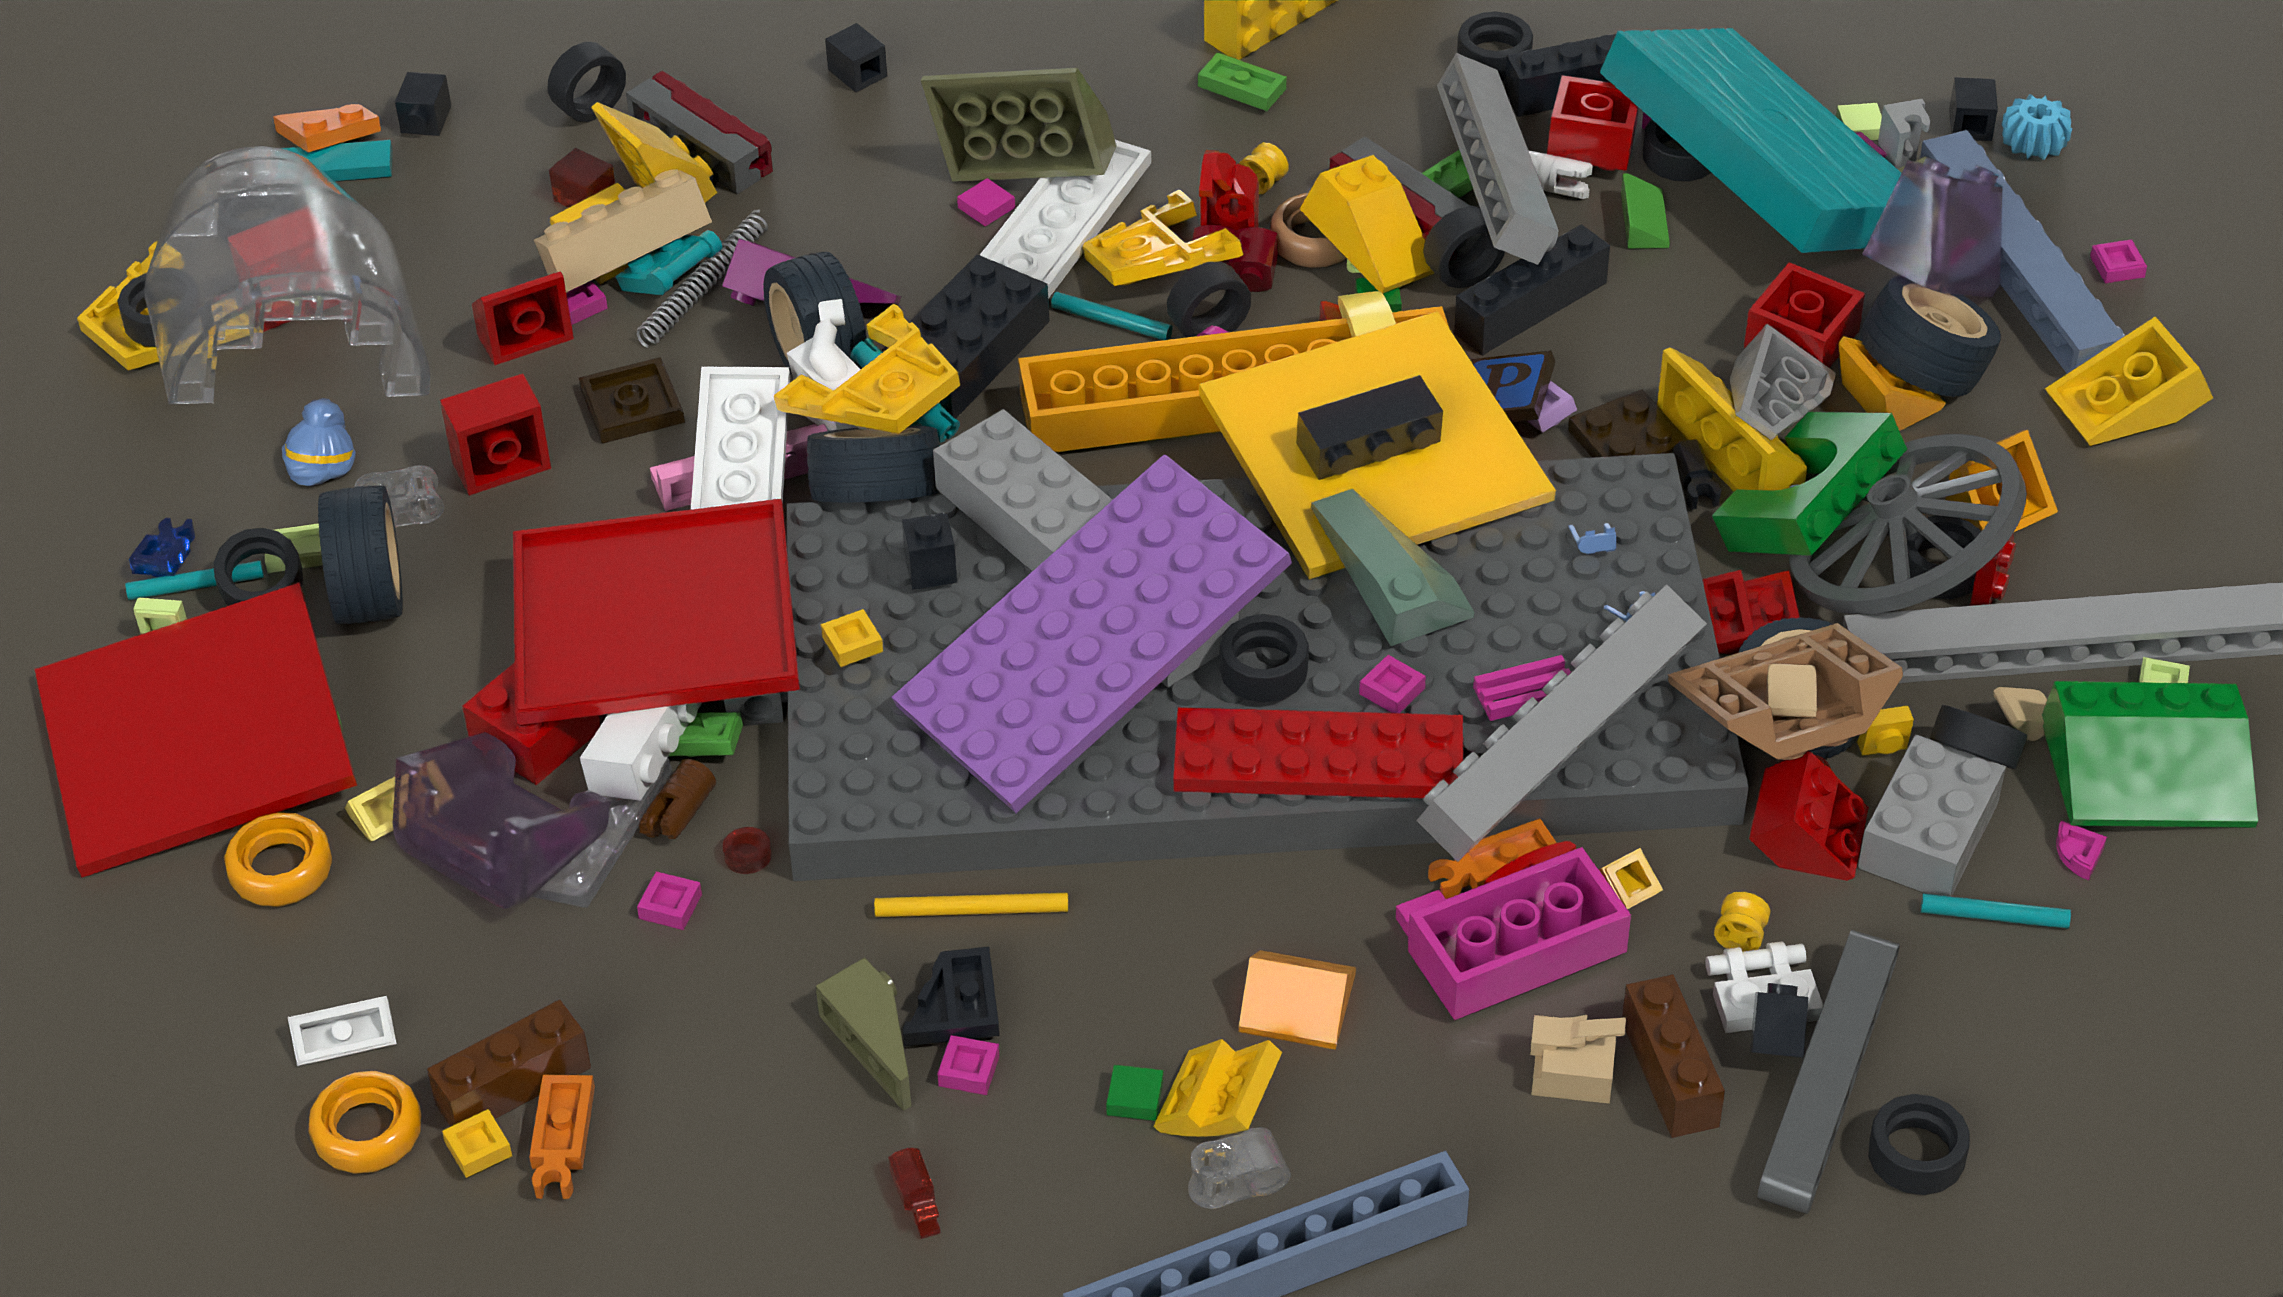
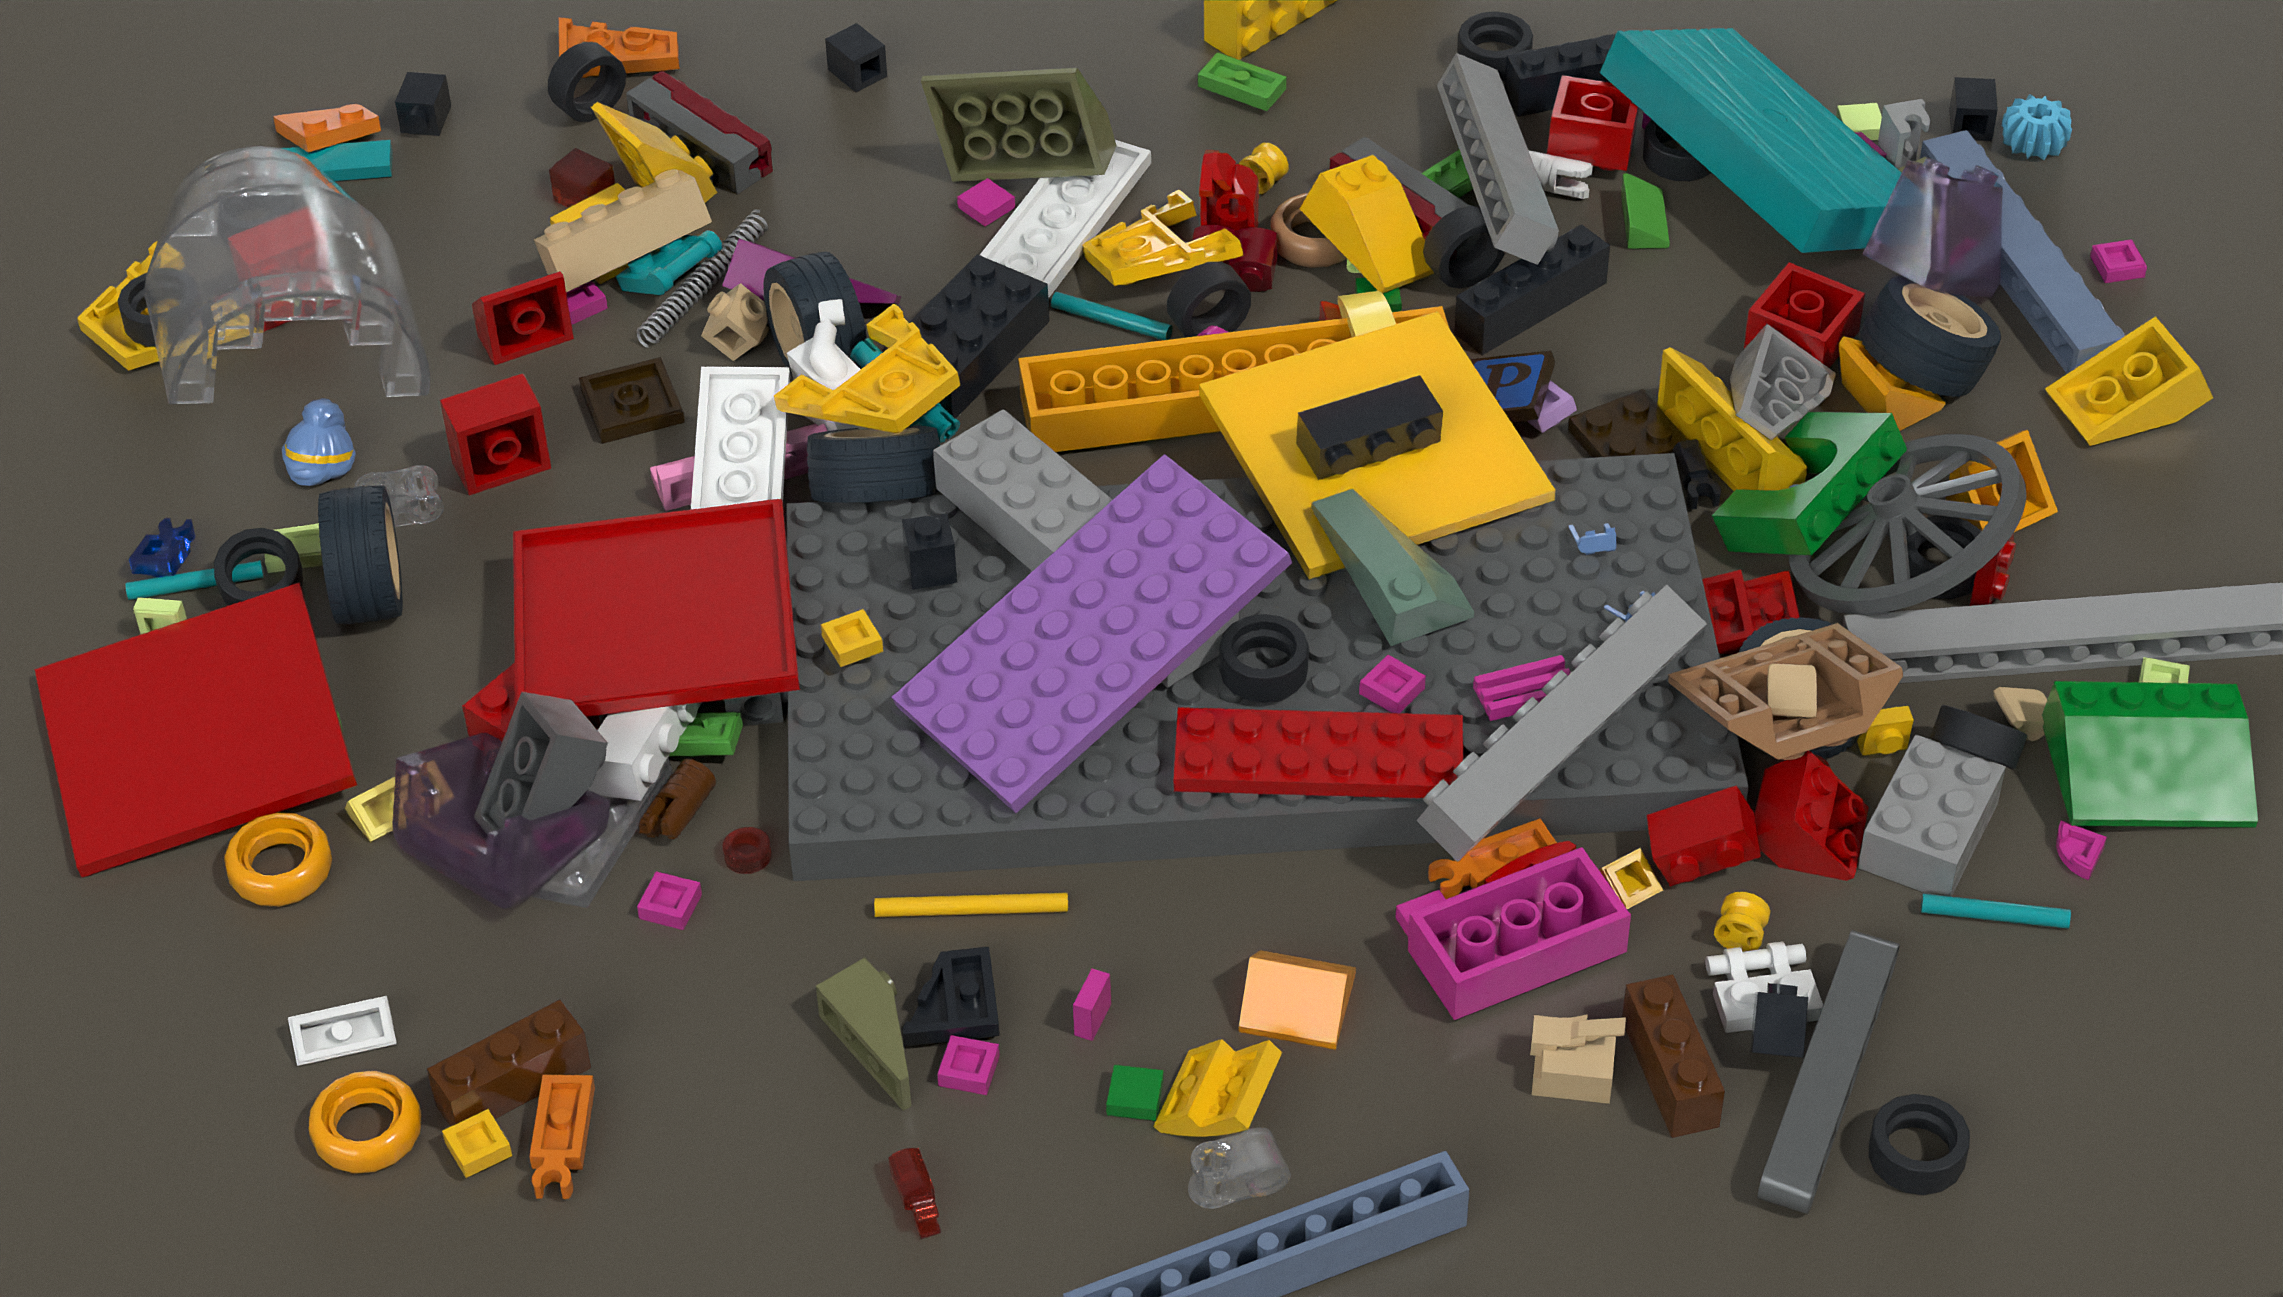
none -> dark grey slope [474,692,608,864]
none -> orange wing [559,17,680,78]
none -> tan brick [701,283,769,361]
none -> dark pink tile [1073,969,1111,1041]
none -> red brick [1647,785,1761,886]

